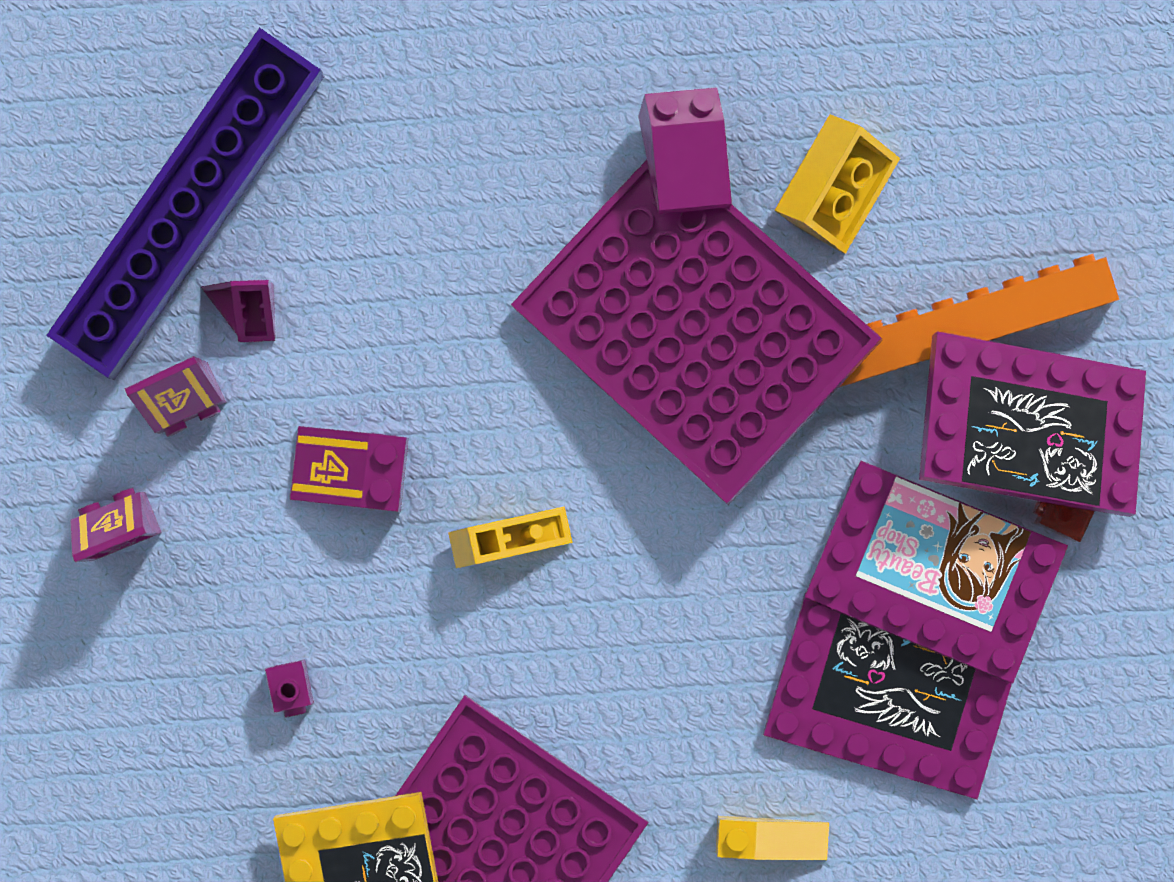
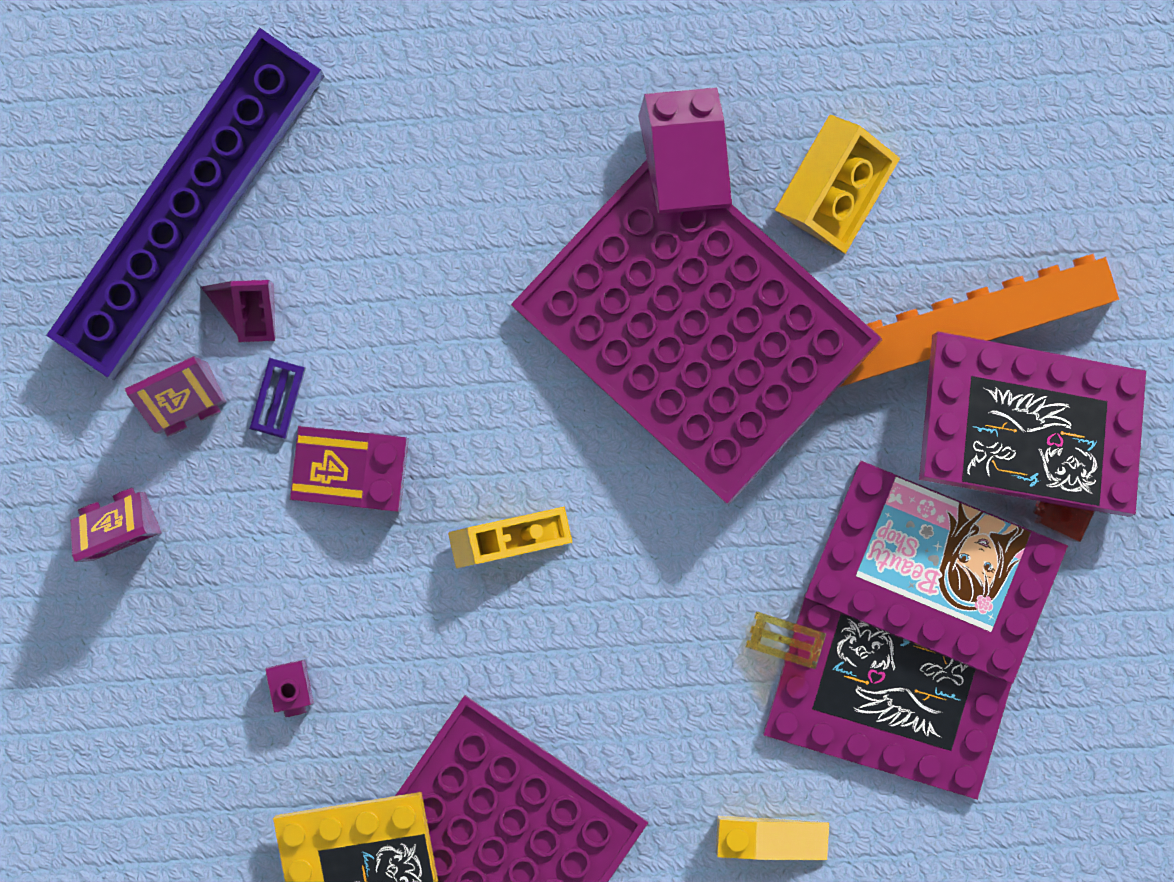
none -> dark purple tile [249,358,306,439]
none -> clear yellow tile [745,611,826,669]

